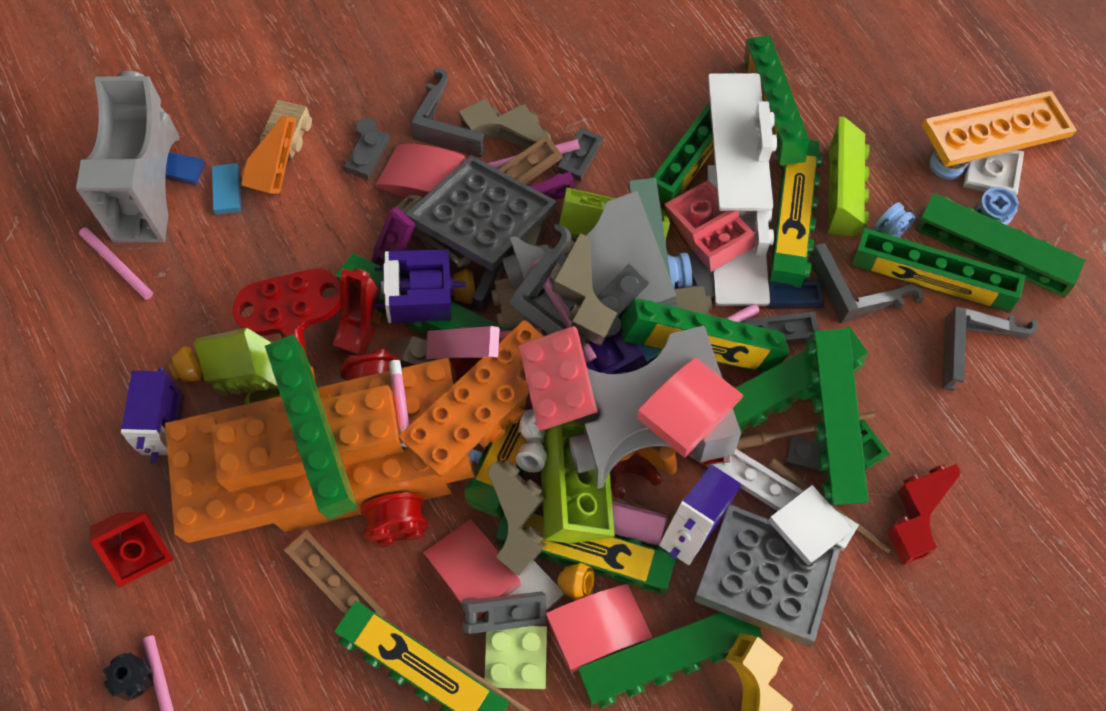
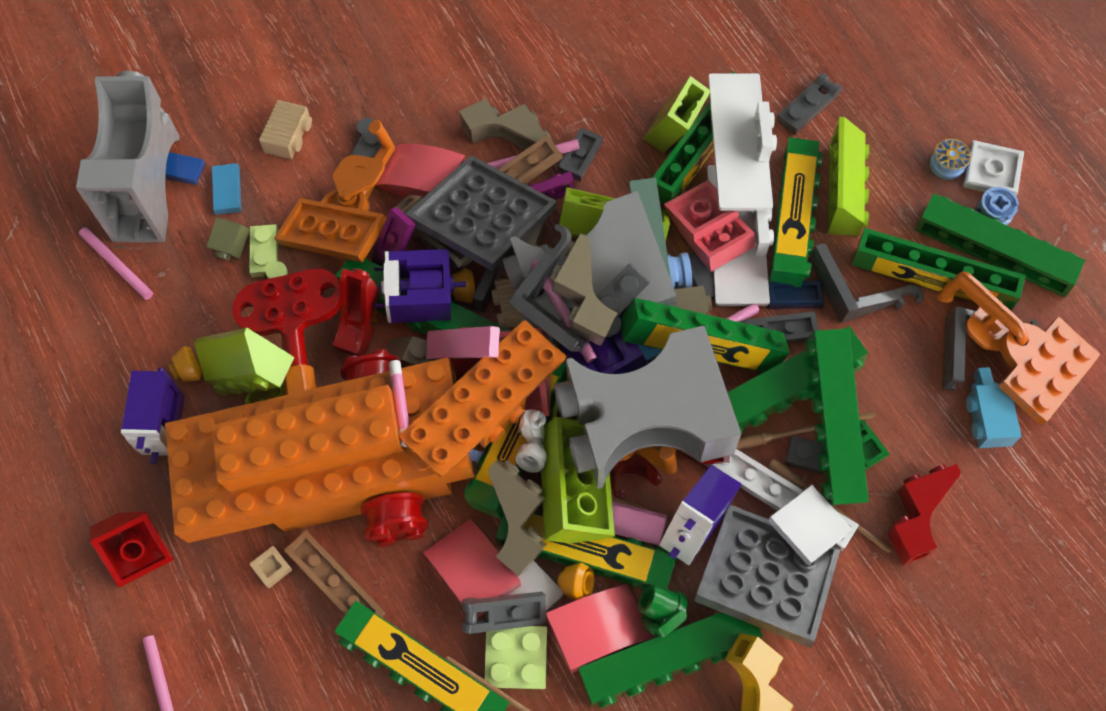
black brick [103,652,154,701] -> none
orange slope [241,115,297,194] -> none
green brick [265,334,358,520] -> none
dark grey hinge [411,69,485,158] -> none
coral plate [519,326,597,431] -> none
coral slope [637,358,743,458] -> none
green brick [744,35,809,166] -> none
light blue wheel [873,202,916,238] -> none
light orange plate [922,91,1077,167] -> none
none -> olive brick [206,217,250,261]
none -> yellowish green hinge [249,224,288,279]
none -> tan plate [249,546,292,589]
none -> orange plate [274,120,395,263]
none -> green piece [638,584,688,638]
none -> lime brick [643,76,711,153]
none -> dark grey plate [777,73,843,135]
none -> orange plate [937,272,1100,426]
none -> medium azure hinge [966,367,1022,448]

